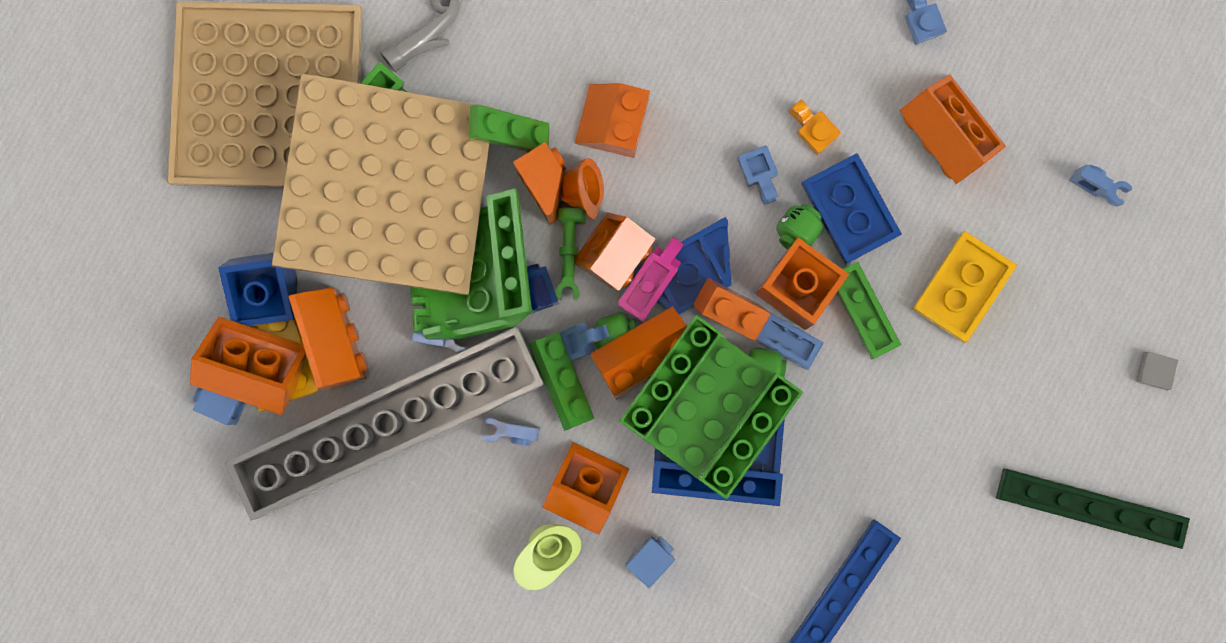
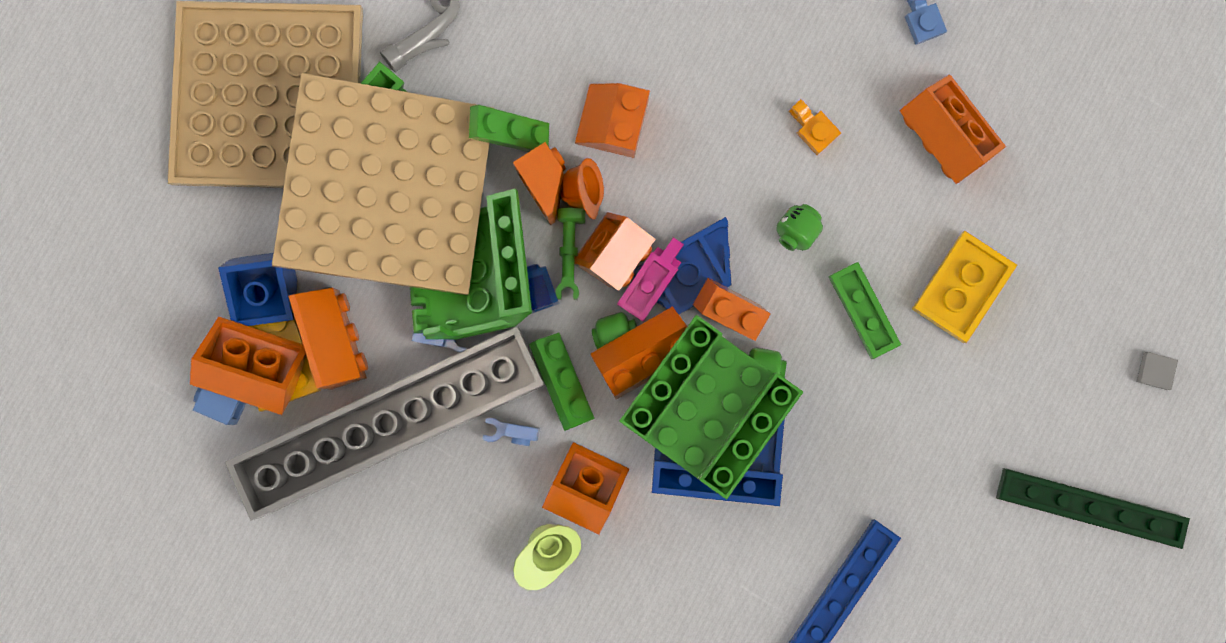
medium blue plate [559,323,610,361] -> none
medium blue brick [625,535,675,588] -> none
medium blue plate [737,145,778,205] -> none
orange slope [755,237,849,330] -> none
medium blue plate [756,312,824,370] -> none
blue plate [801,153,902,265] -> none
medium blue plate [1069,165,1132,207] -> none

